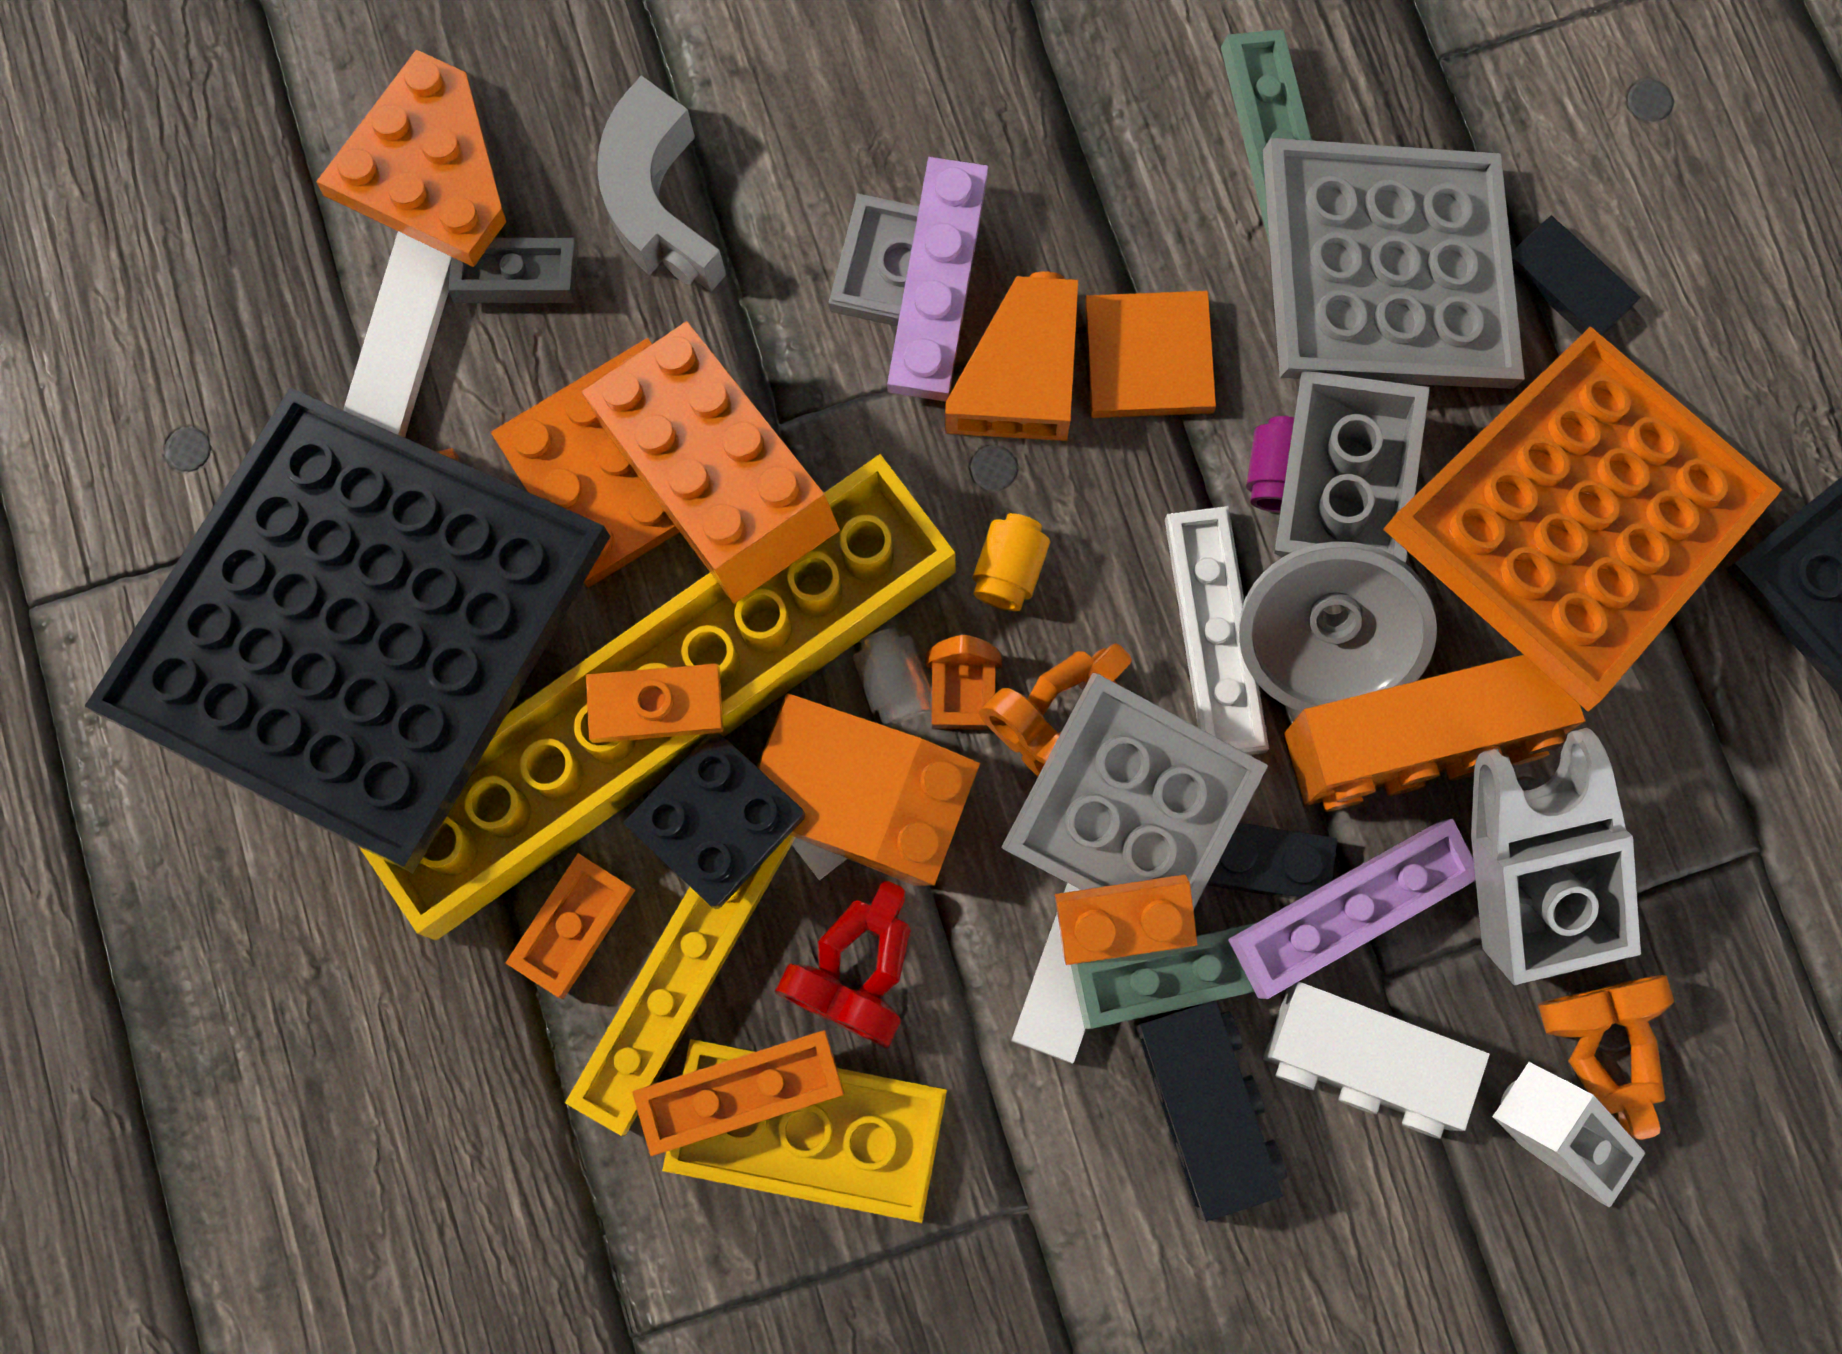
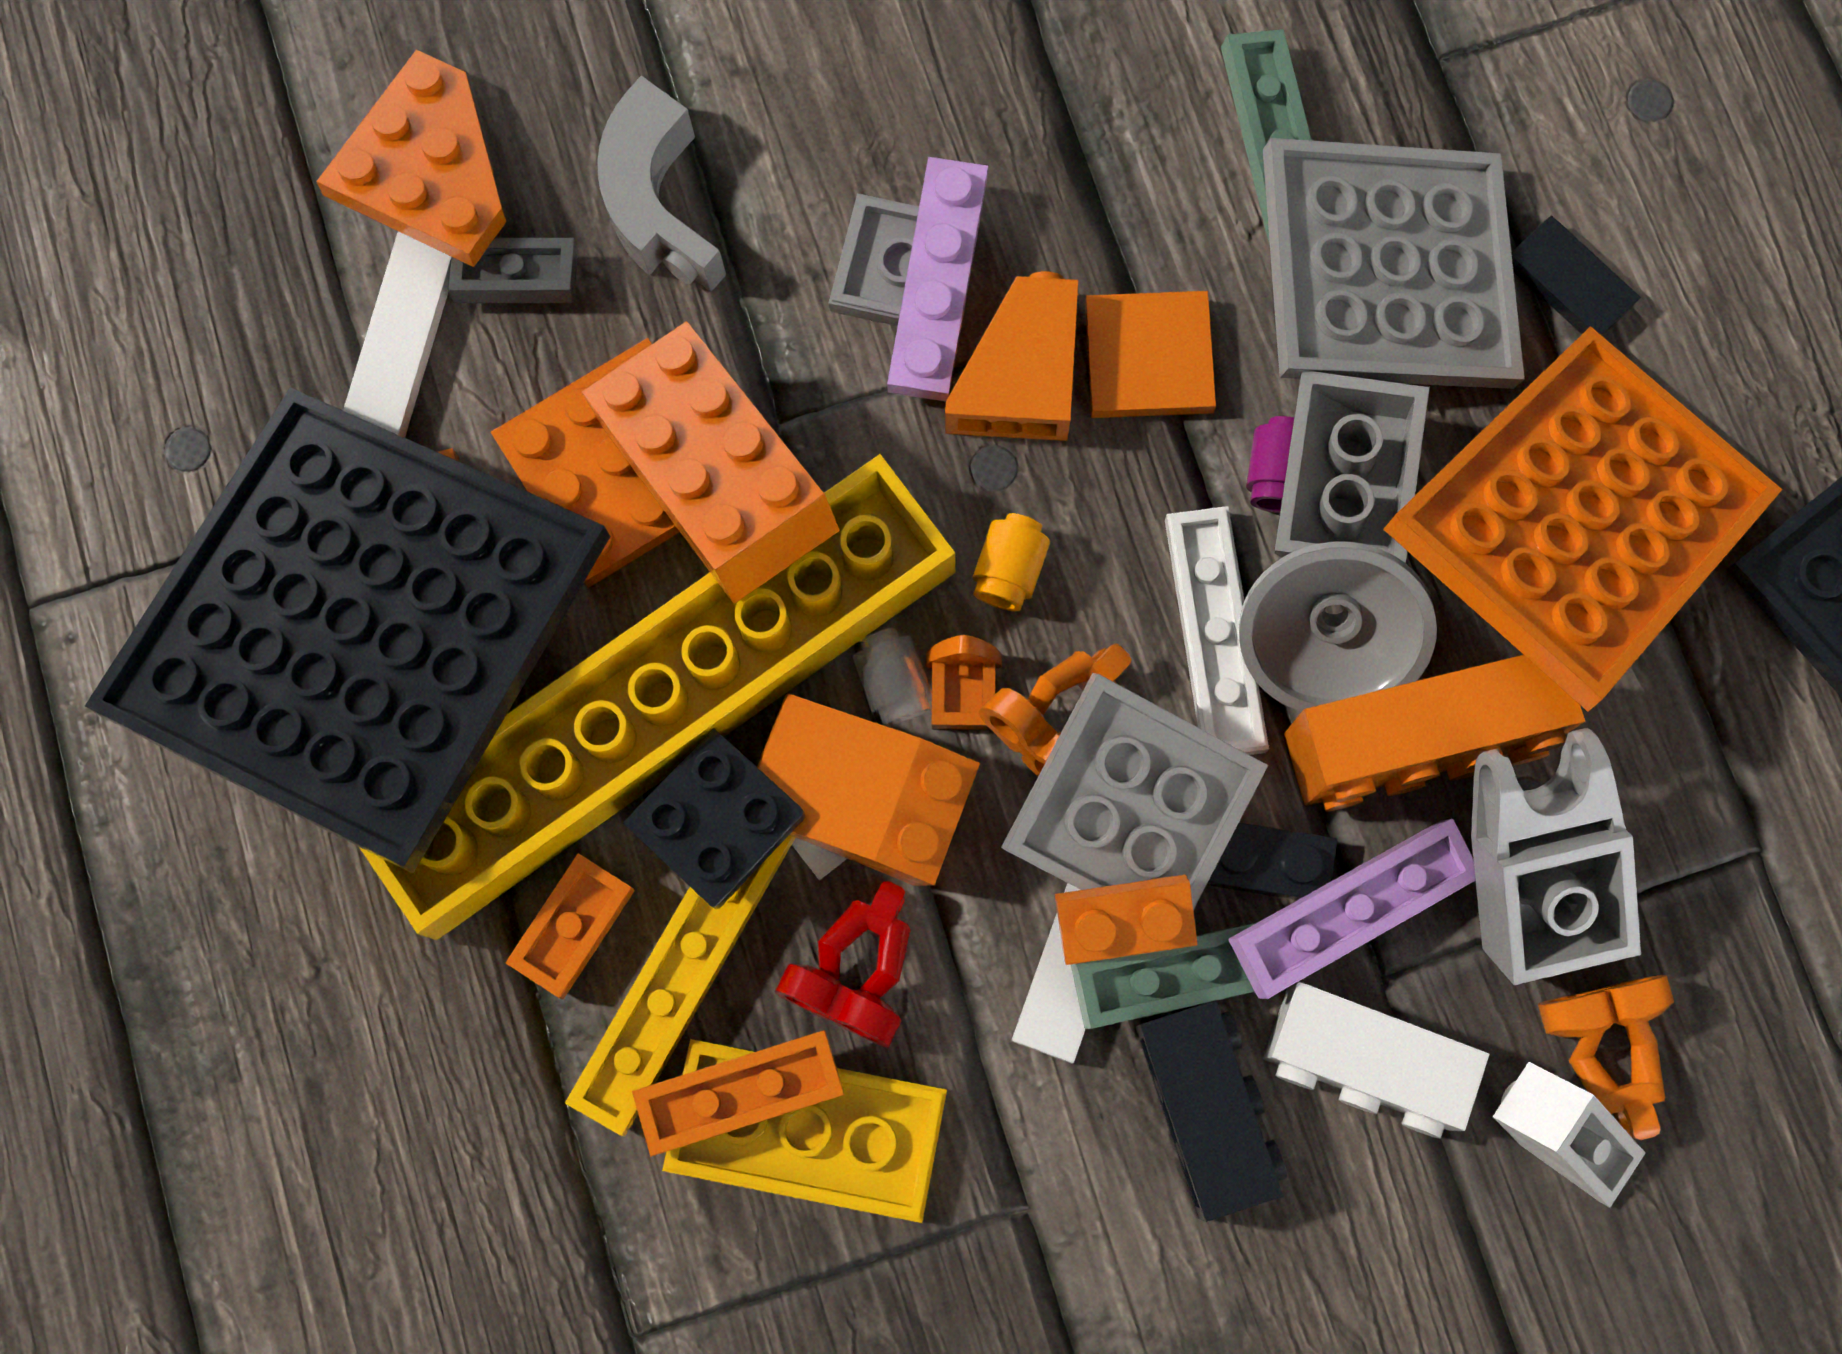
orange plate [586,664,724,743] -> none

